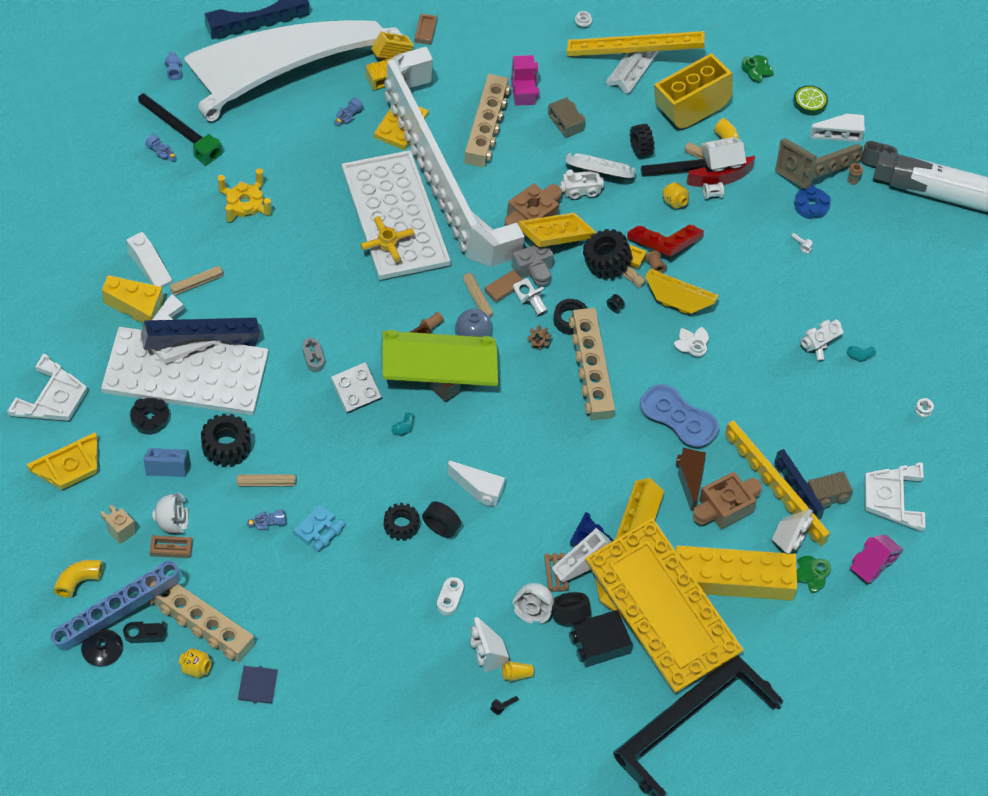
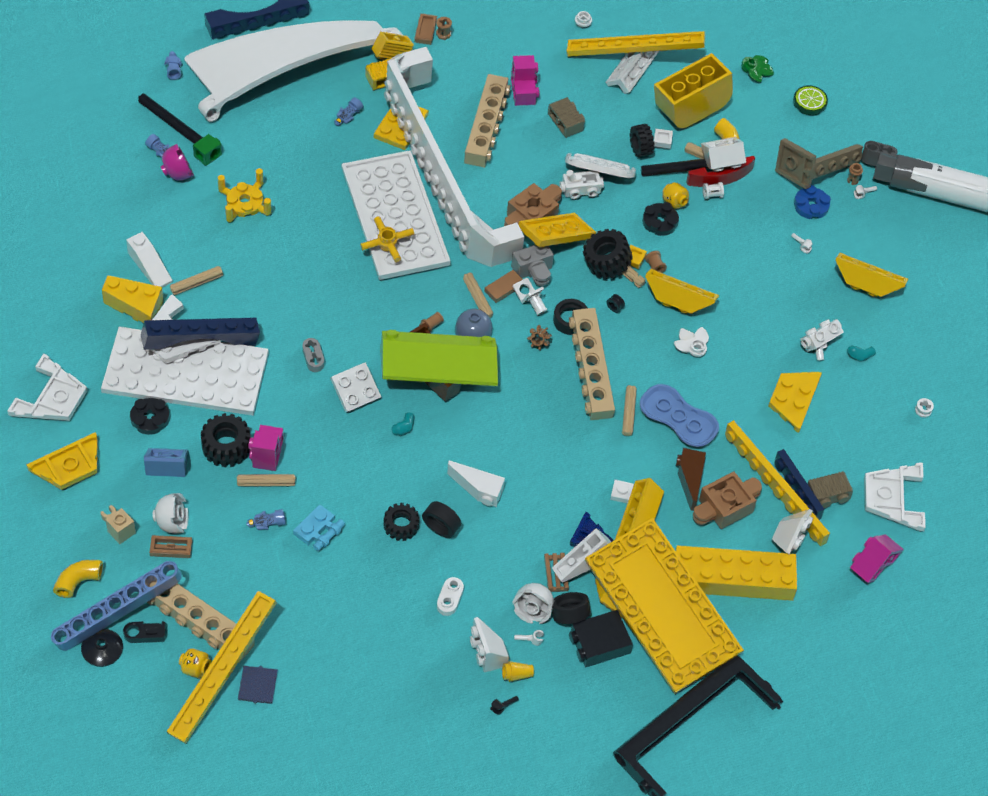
red plate [627,224,704,256] -> none
green plate [797,556,831,593] -> none
white slope [809,114,865,142] -> none
none -> dark pink cylinder [160,144,194,181]
none -> yellow plate [167,591,277,744]
none -> dark pink brick [249,425,284,471]
none -> medium nougat bush [436,17,452,40]
none -> white hand [514,630,544,646]
none -> white plate [610,480,634,503]
none -> tan axle [622,385,637,436]
none -> black plate [642,202,679,236]
none -> white plate [654,129,673,149]
none -> yellow wing [768,372,822,432]
none -> yellow wedge [835,253,908,297]
none -> white hand [854,185,877,199]

